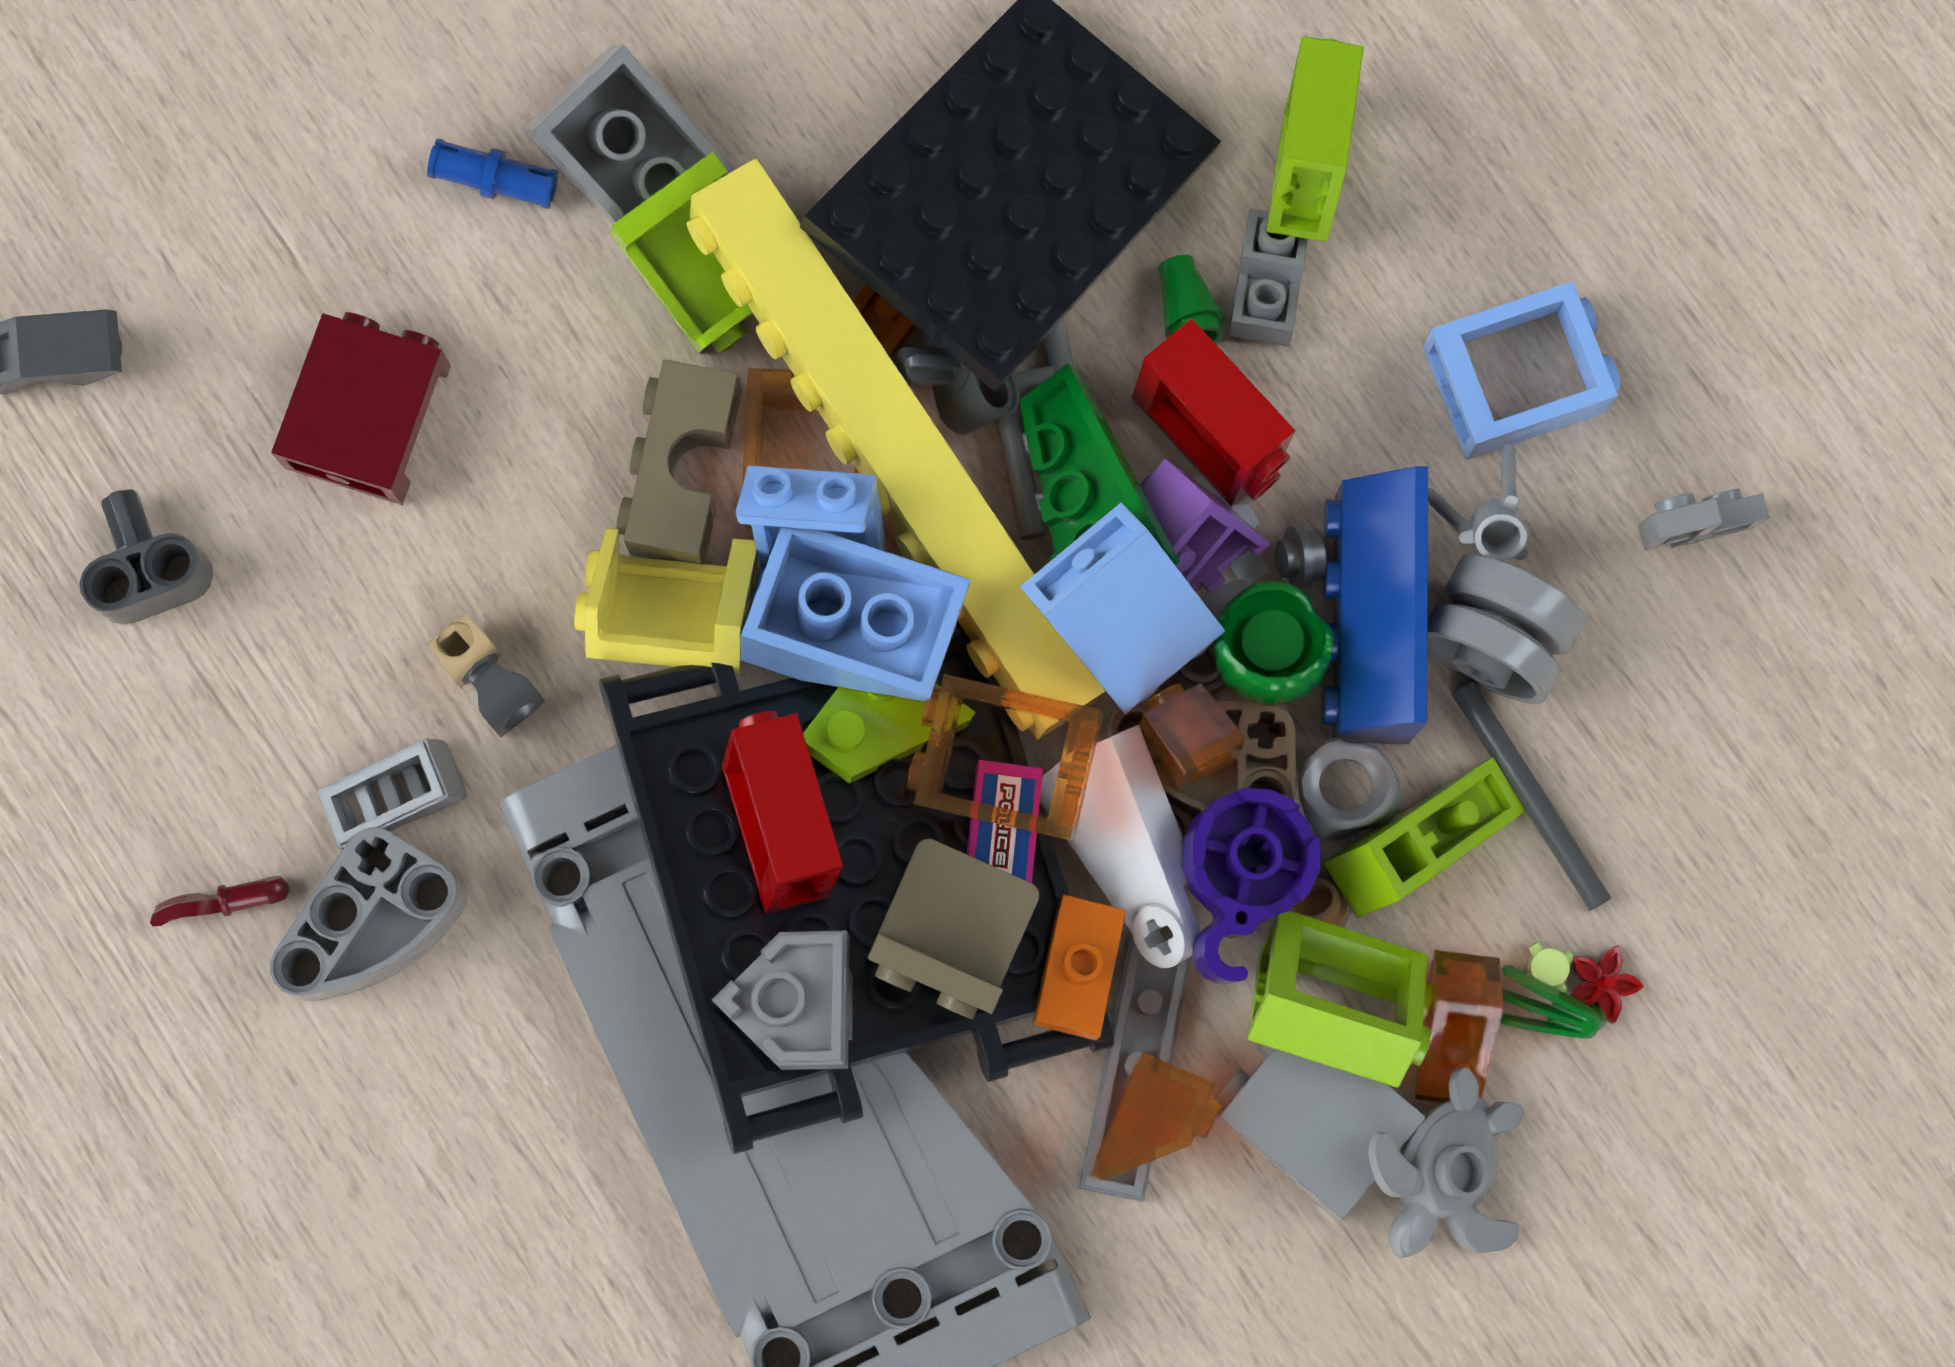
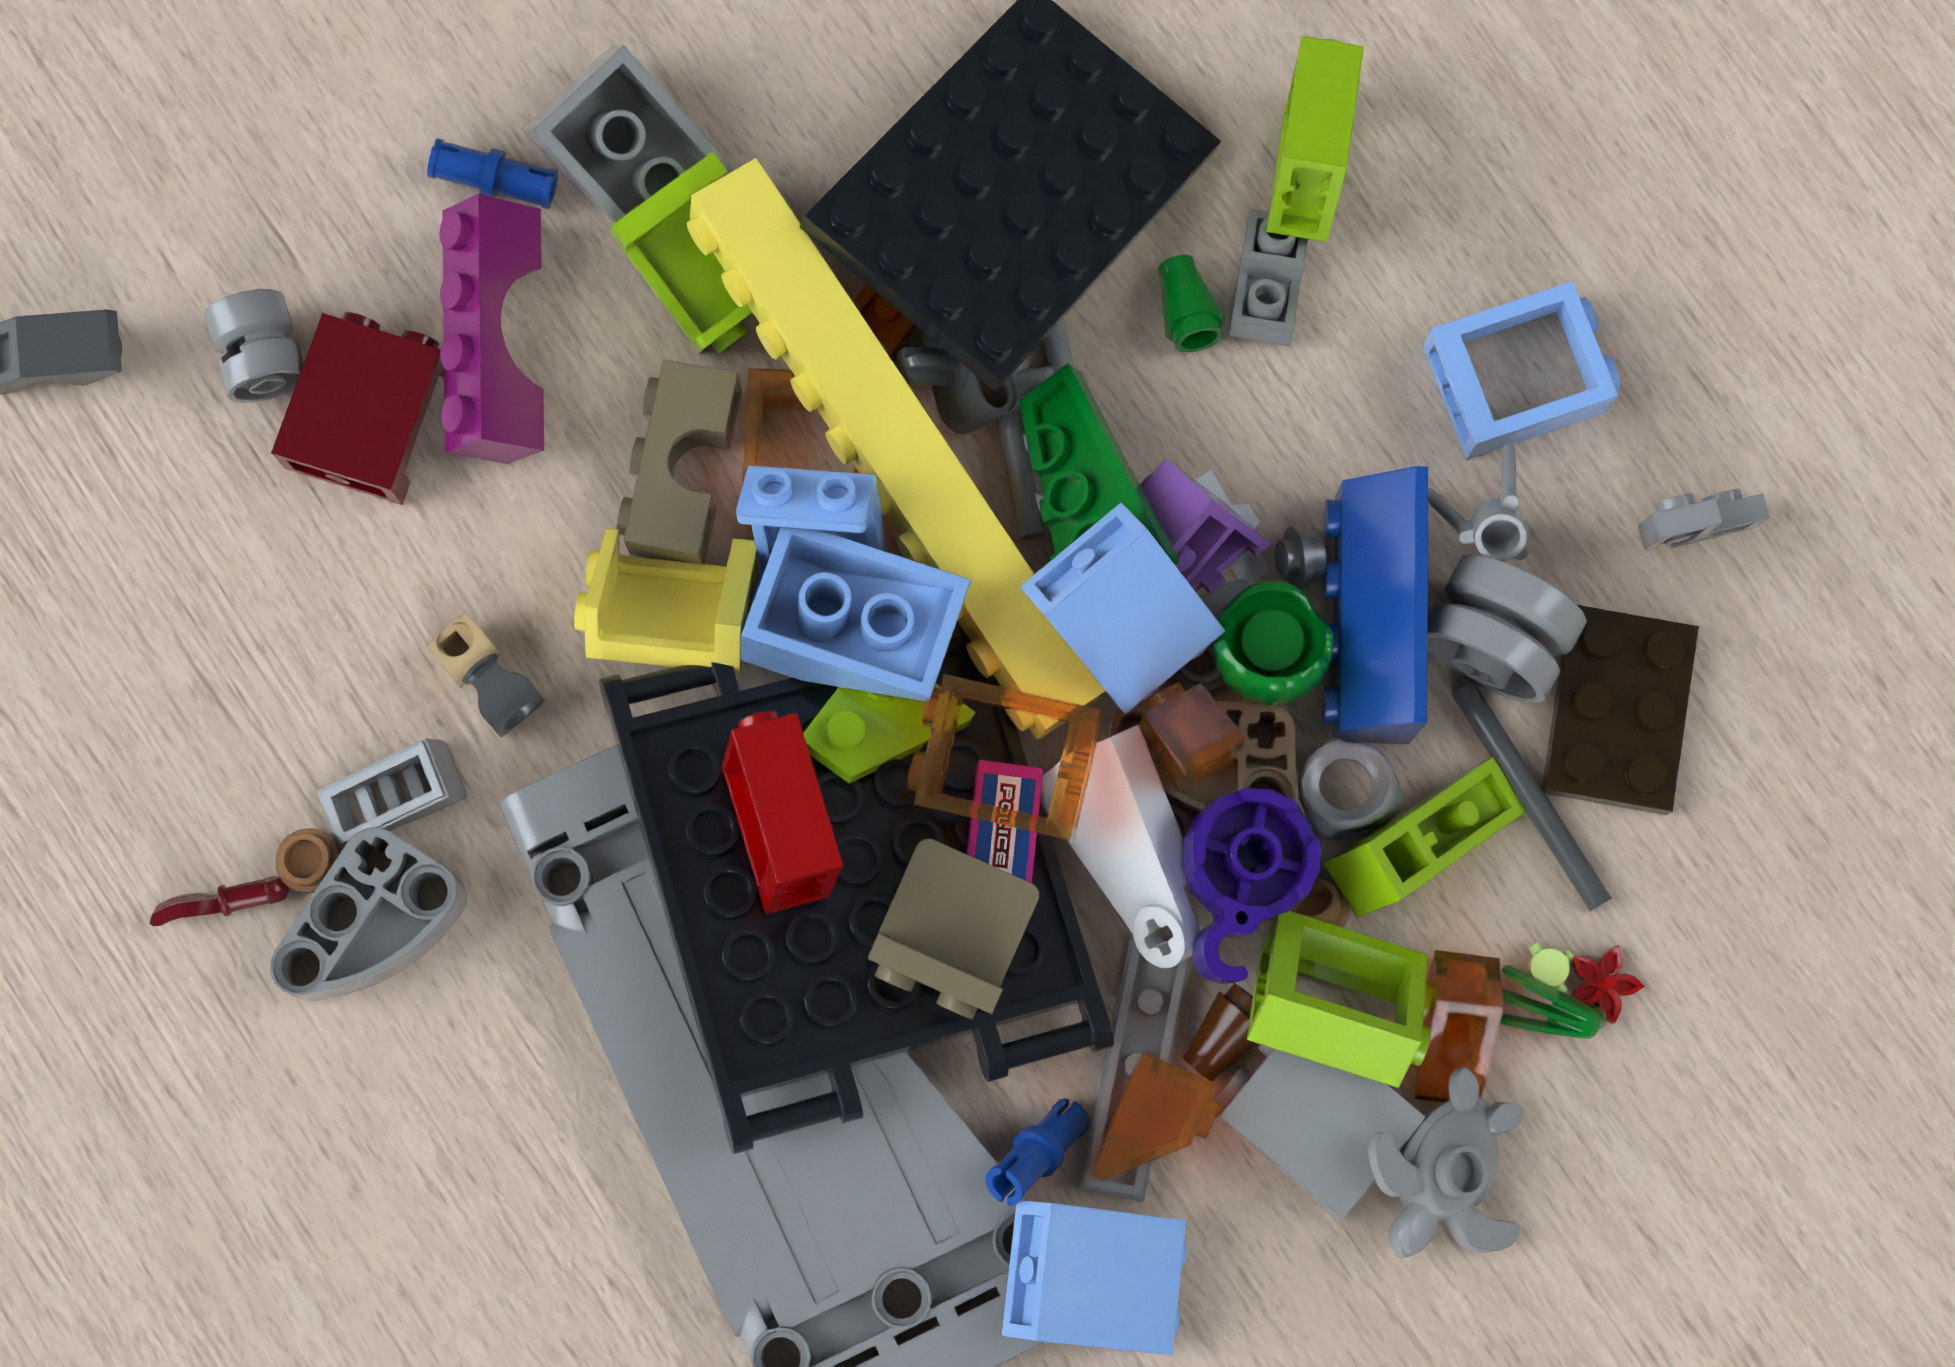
dark grey beam [80,489,213,625] -> none
light grey plate [712,931,853,1070] -> none
orange plate [1032,894,1126,1040] -> none
red window [1132,318,1296,507] -> none
none -> light grey wheel [204,289,304,403]
none -> medium nougat plate [275,828,341,893]
none -> magenta arch [439,194,544,464]
none -> blue pin [985,1098,1090,1205]
none -> light blue panel [1002,1200,1187,1355]
none -> reddish brown cone [1182,983,1257,1082]
none -> dark brown plate [1542,605,1699,815]

